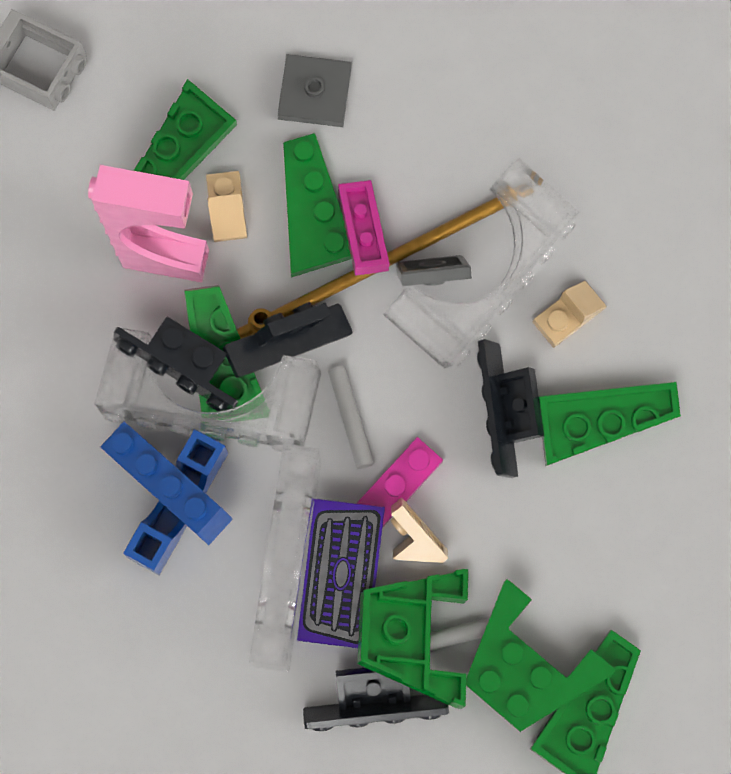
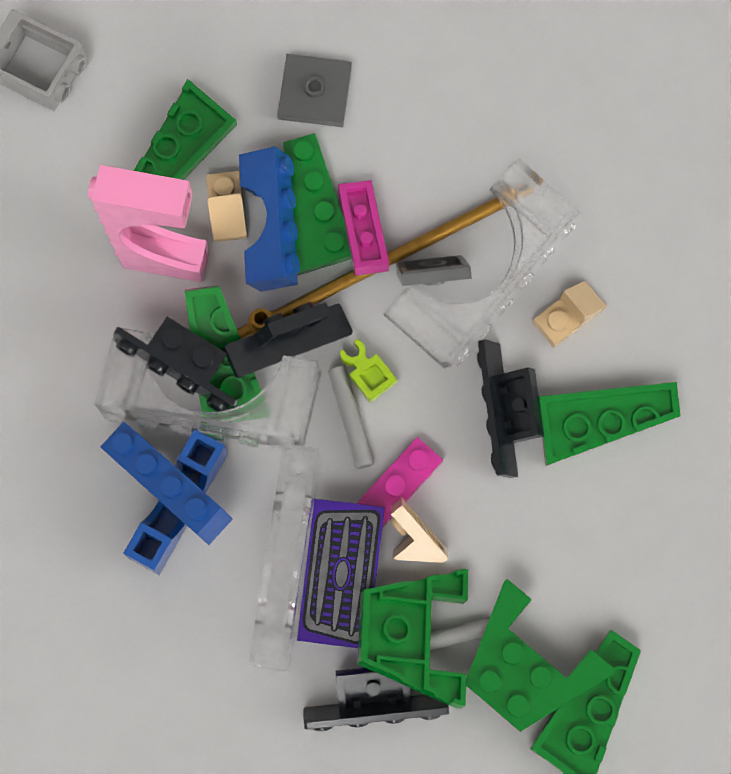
none -> blue arch [239,146,300,292]
none -> lime plate [340,339,398,403]

